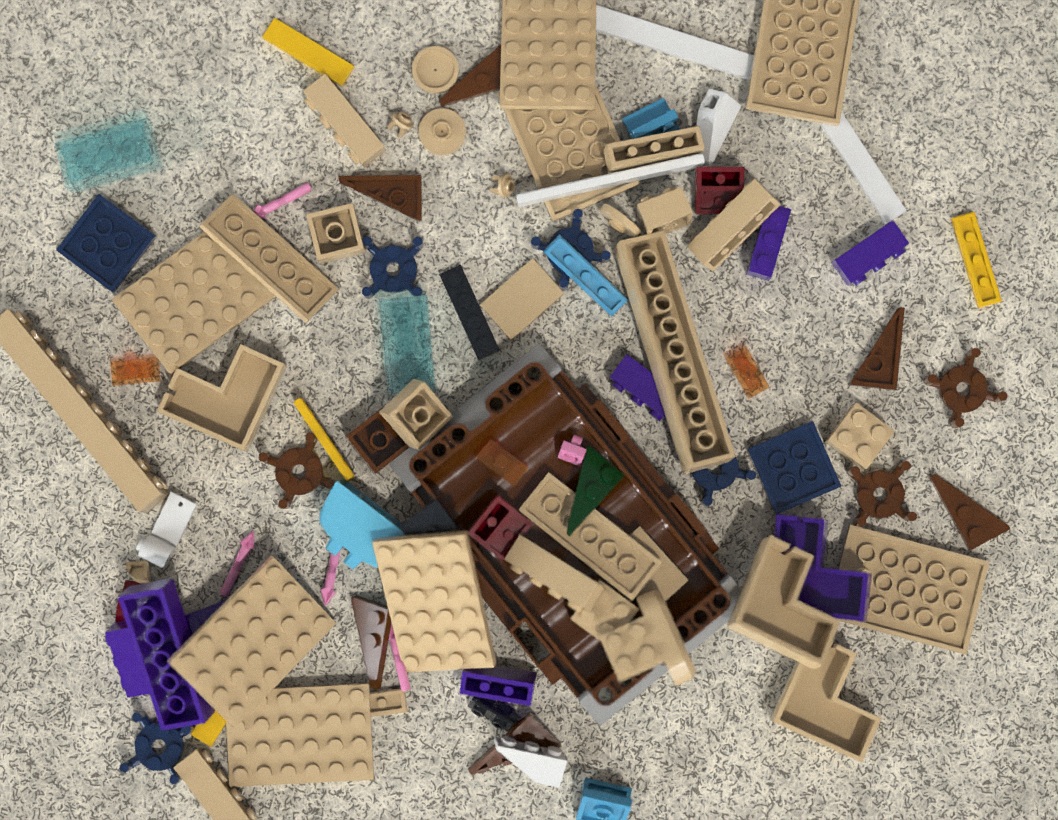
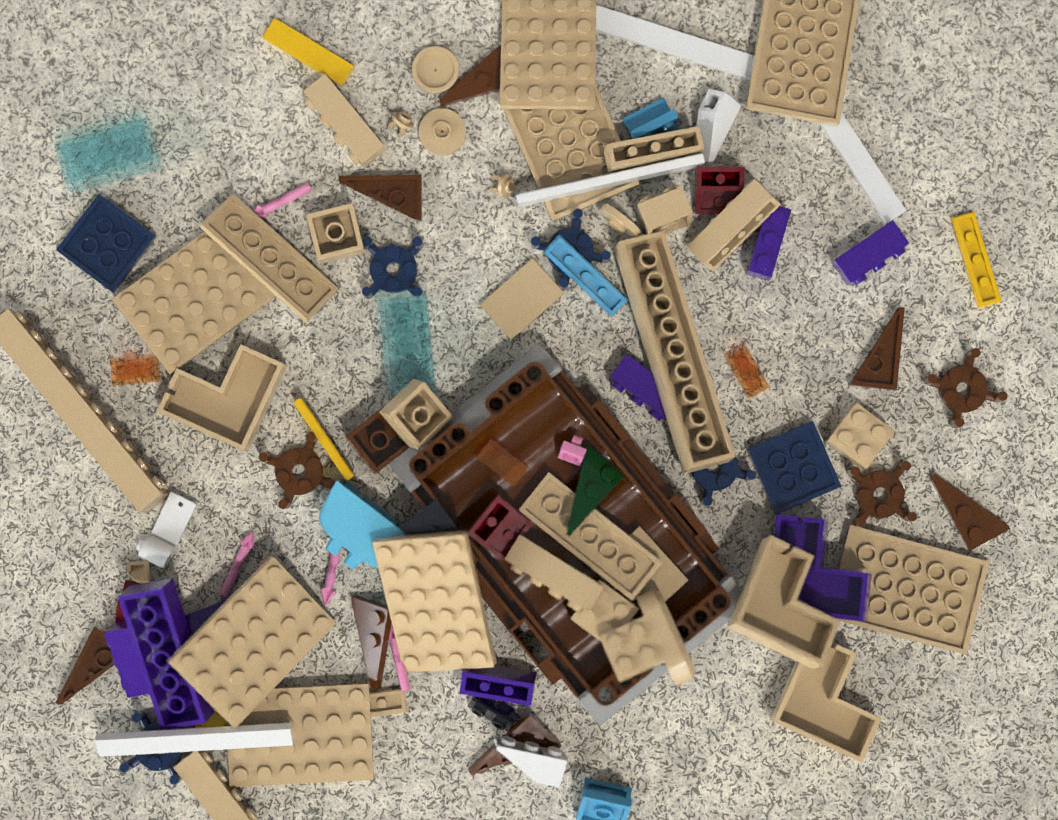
black plate [439,264,500,361] -> none
none -> reddish brown wing [55,626,114,705]
none -> white tile [95,723,293,757]

